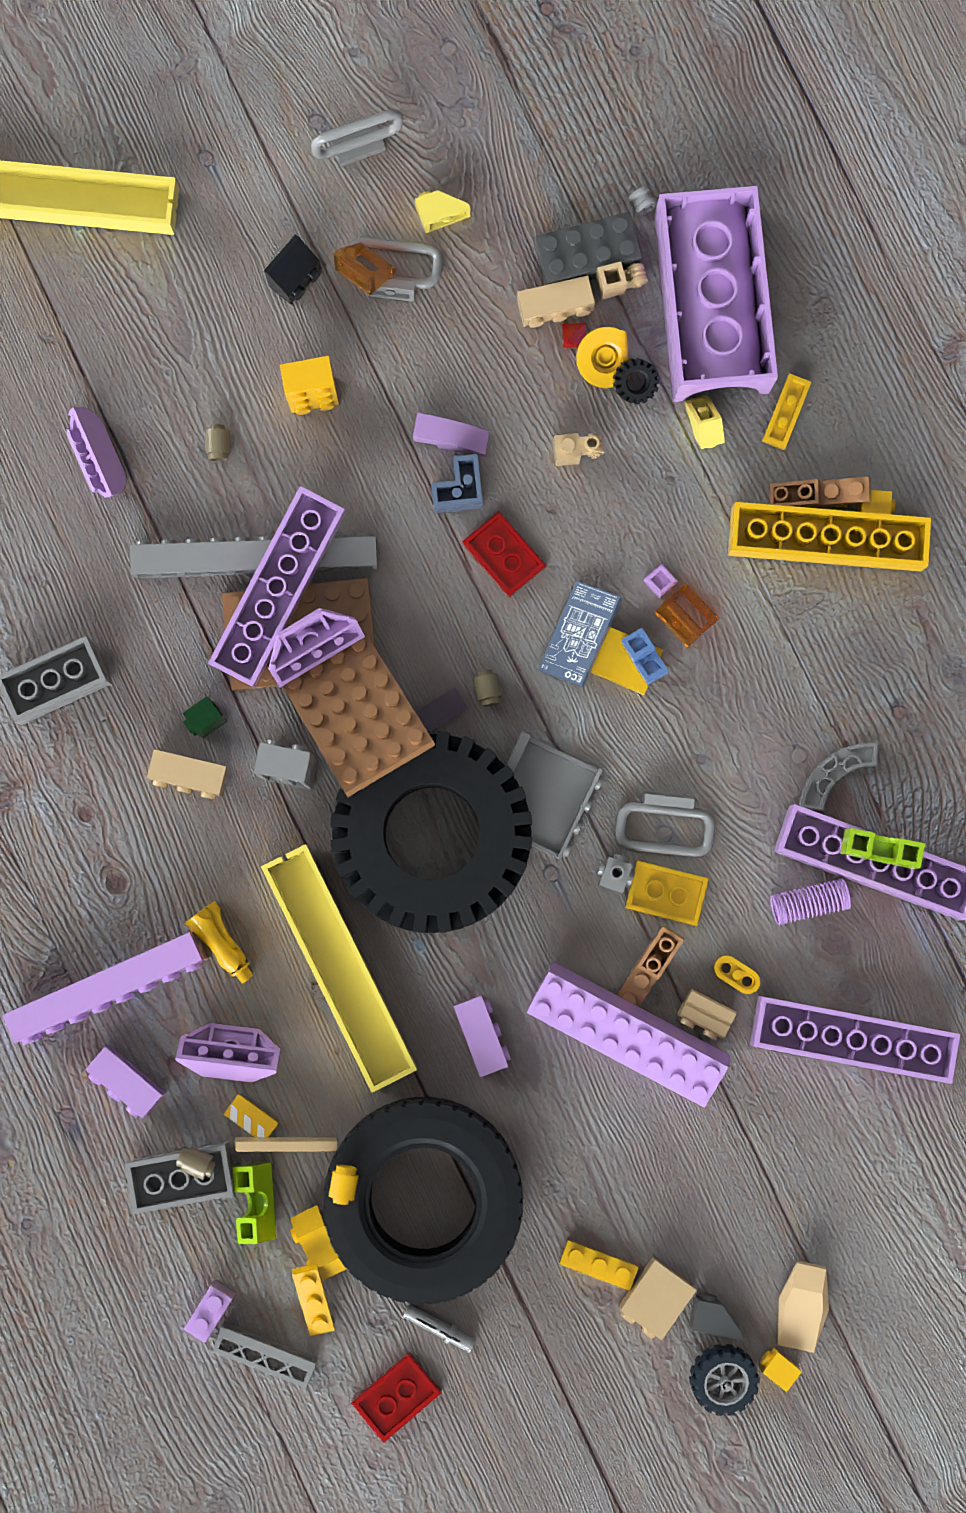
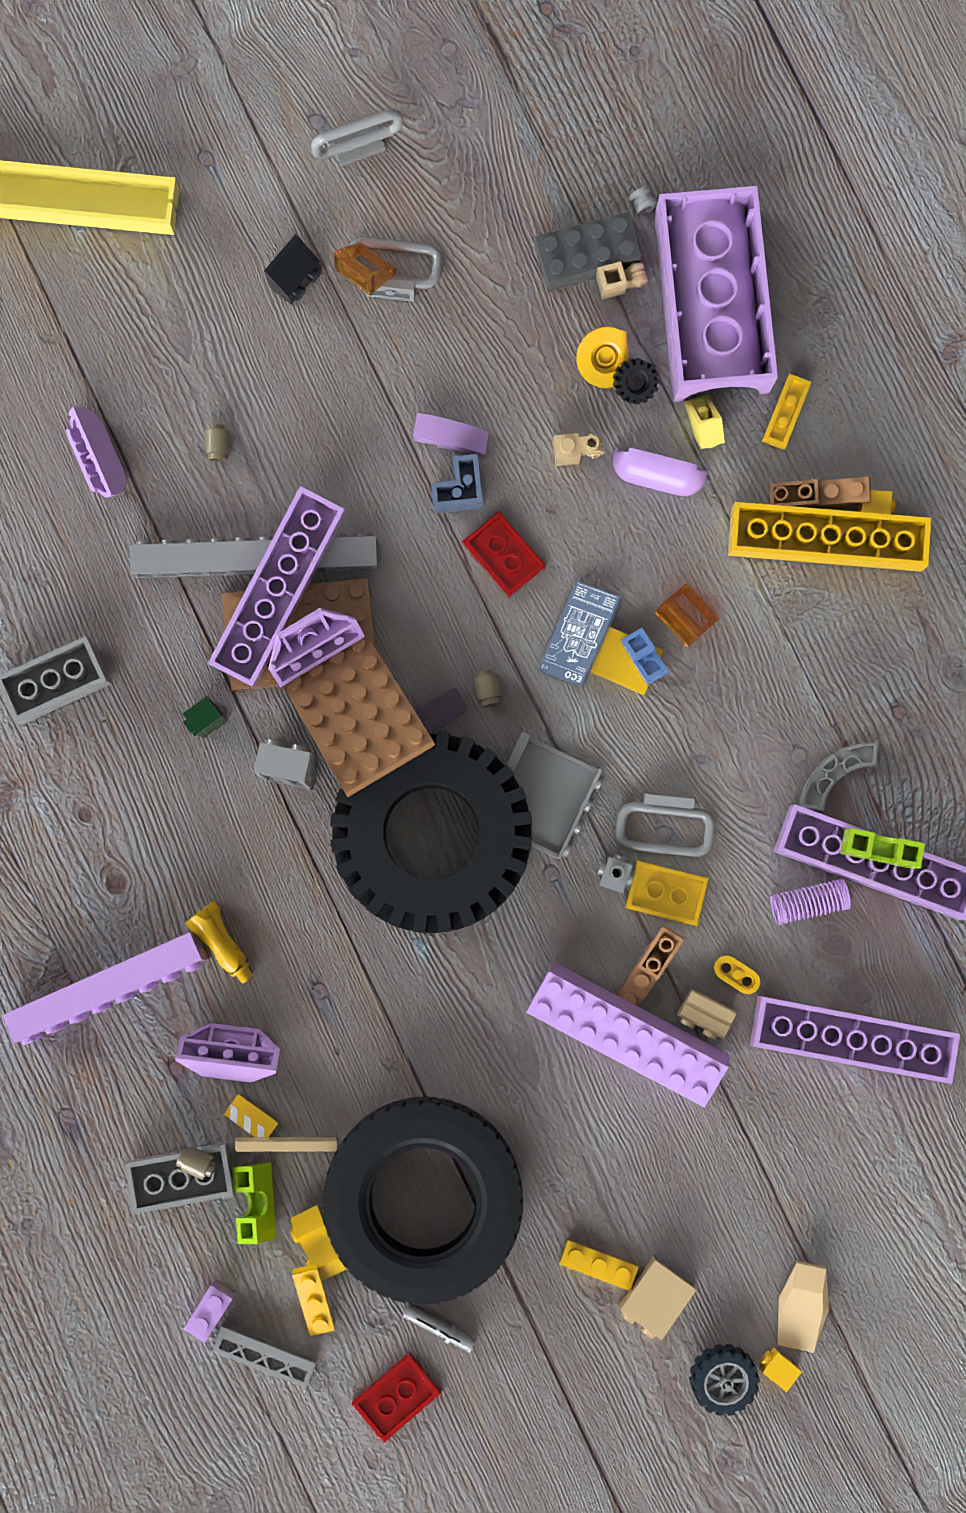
lavender brick [85,1045,166,1118] -> none
tan brick [147,749,229,800] -> none
light yellow piece [261,844,418,1093] -> none
yellow brick [280,356,339,415] -> none
yellow brick [329,1165,358,1205] -> none
light yellow slope [415,190,470,233] -> none
lavender brick [454,995,511,1077] -> none
tan brick [517,275,595,328] -> none
red slope [561,323,586,348] -> none
lavender tile [643,564,678,599] -> none
dark grey slope [689,1293,743,1341] -> none
none -> lavender brick [613,448,708,496]

